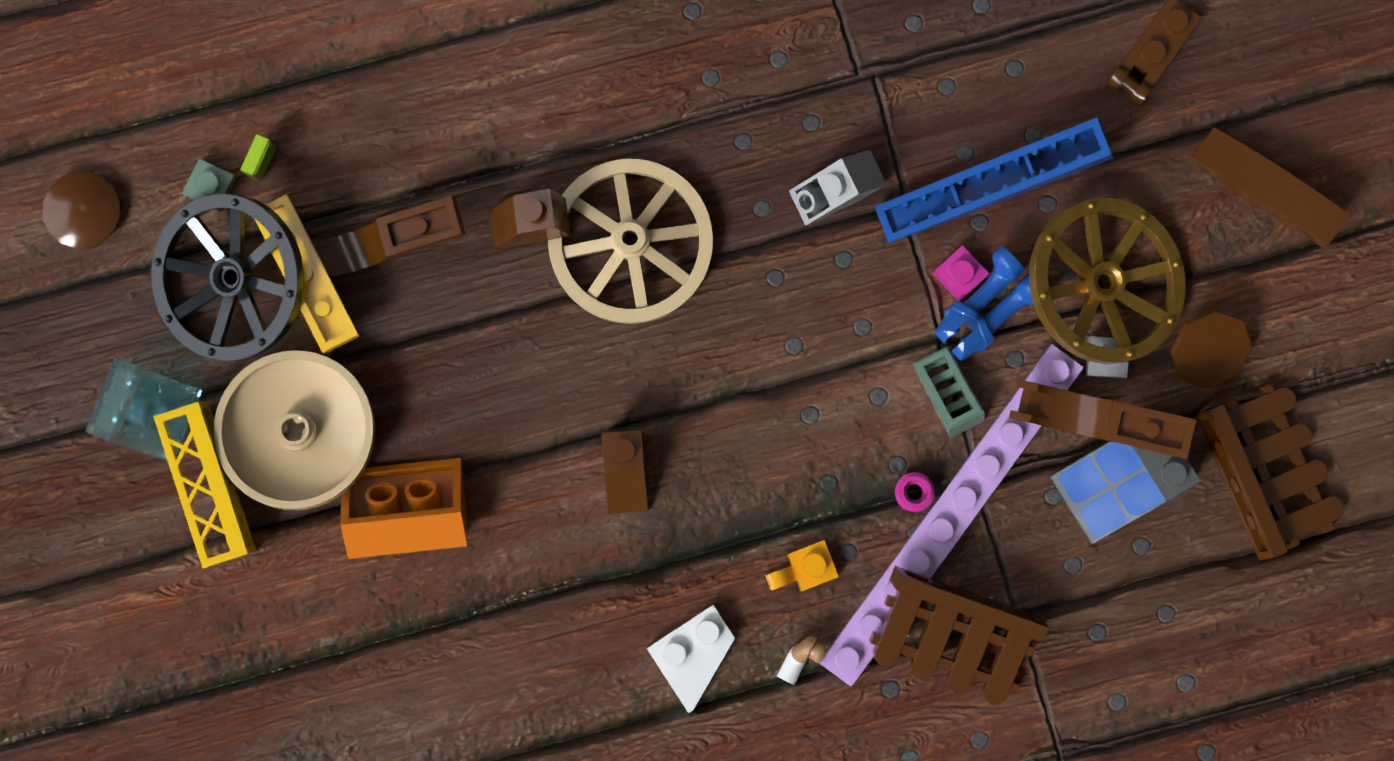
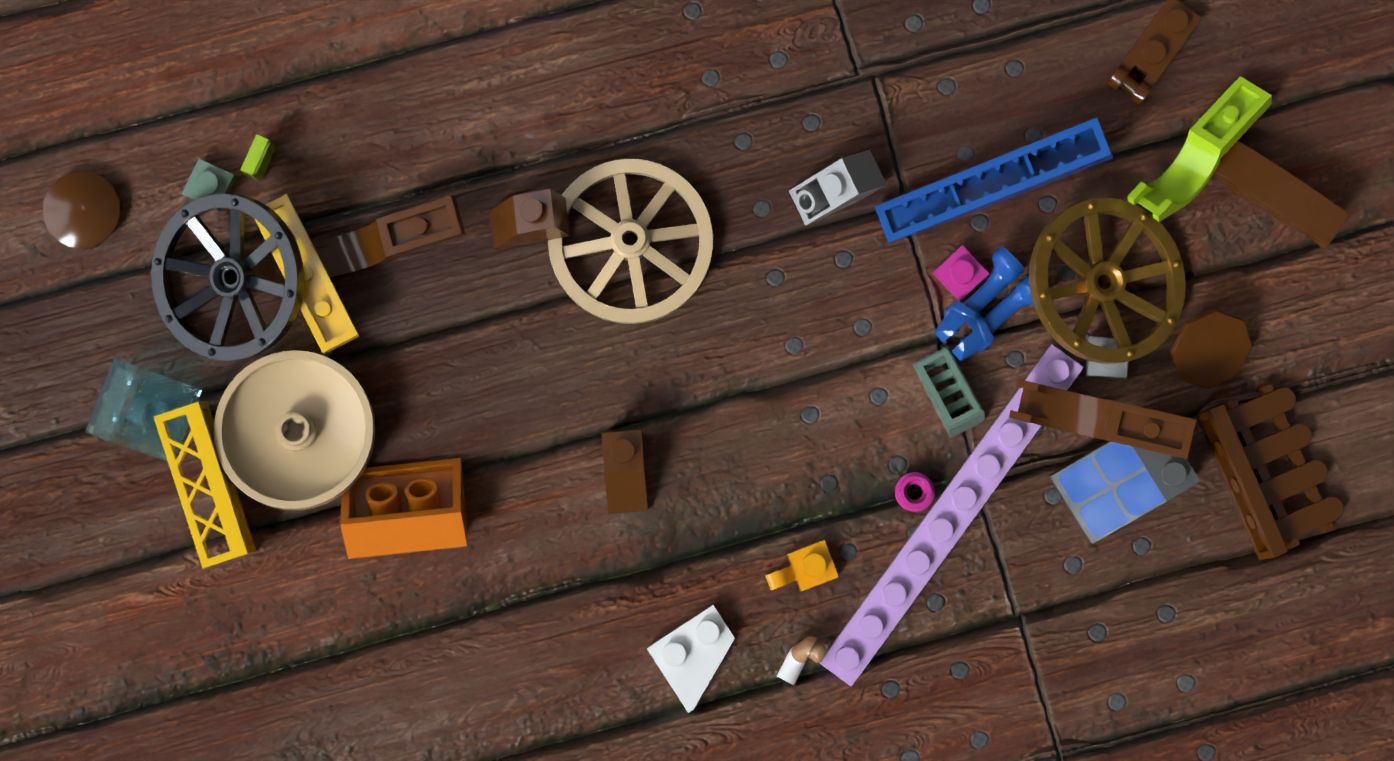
reddish brown fence [869,565,1049,705] -> none
none -> lime piece [1128,76,1272,222]

